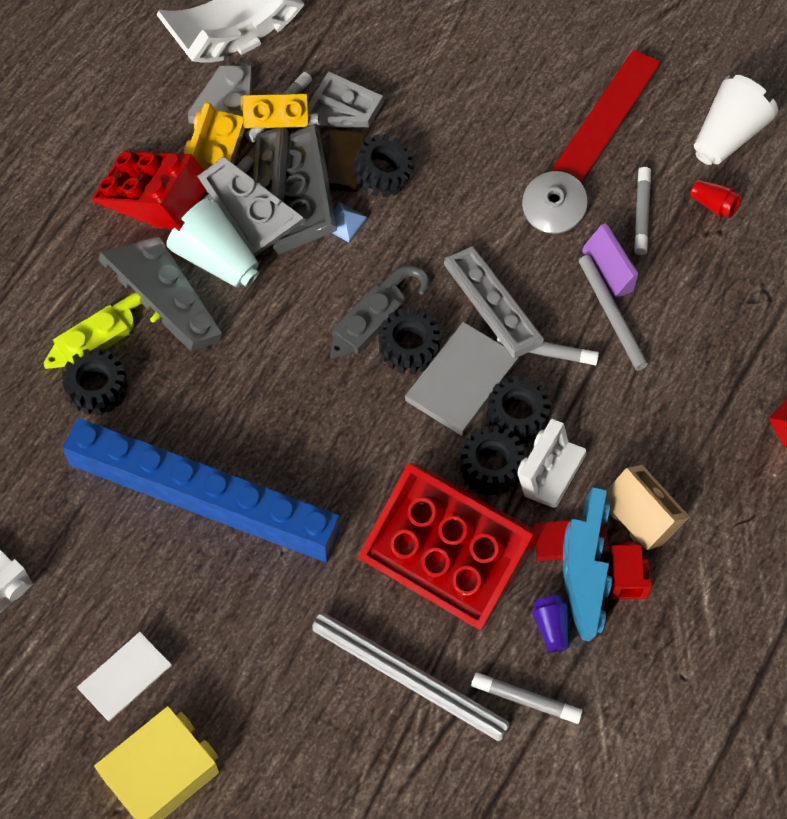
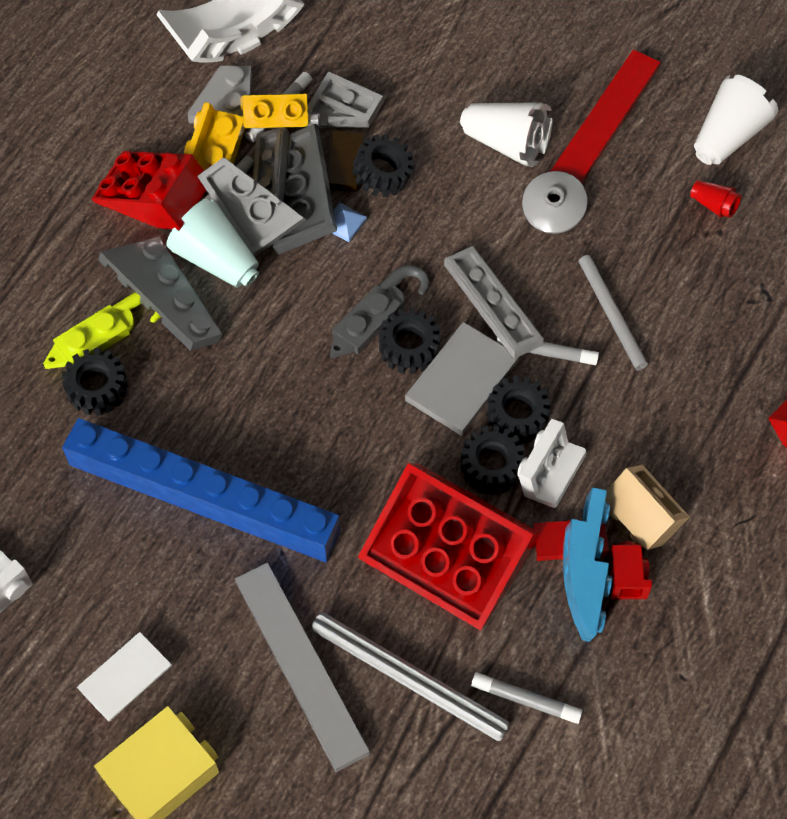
dark purple cone [531,596,569,653] -> none
medium lavender slope [582,223,638,299] -> none
light grey bar [634,167,651,255] -> none
none -> light grey tile [235,563,370,772]
none -> white cone [460,102,553,167]

